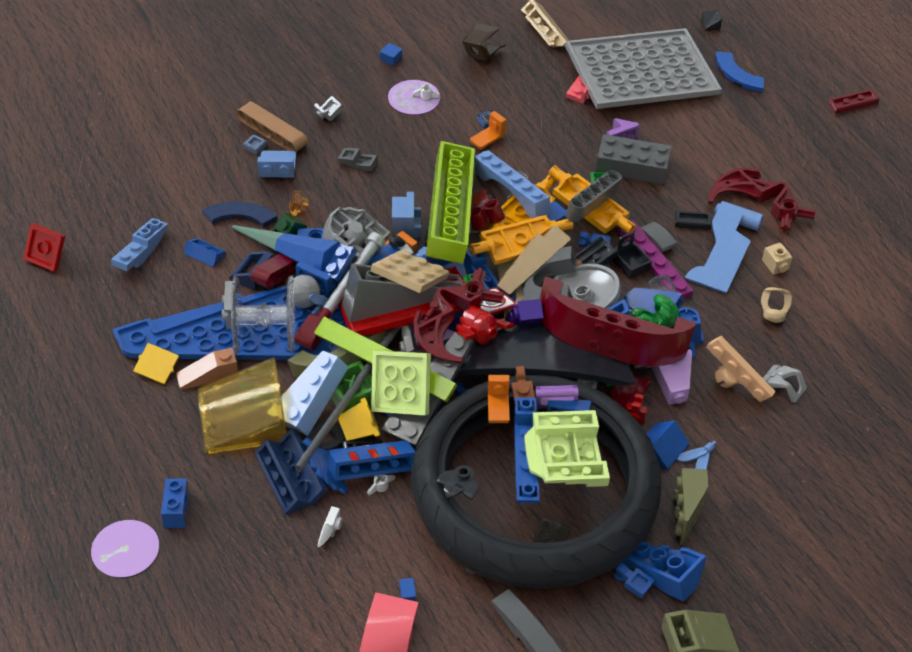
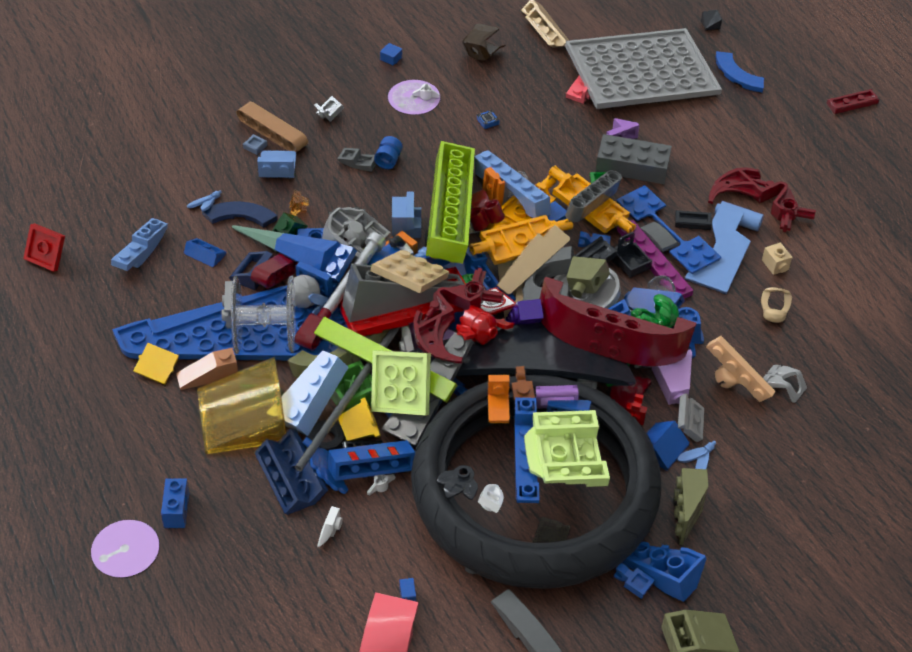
orange bracket [470,111,506,150] -> none
none -> medium blue piece [187,190,222,211]
none -> blue wheel [374,136,403,169]
none -> white plate [478,484,504,513]
none -> orange plate [482,167,505,206]
none -> olive torso [567,256,610,298]
none -> blue hinge [616,185,721,274]
none -> light grey plate [678,393,704,442]

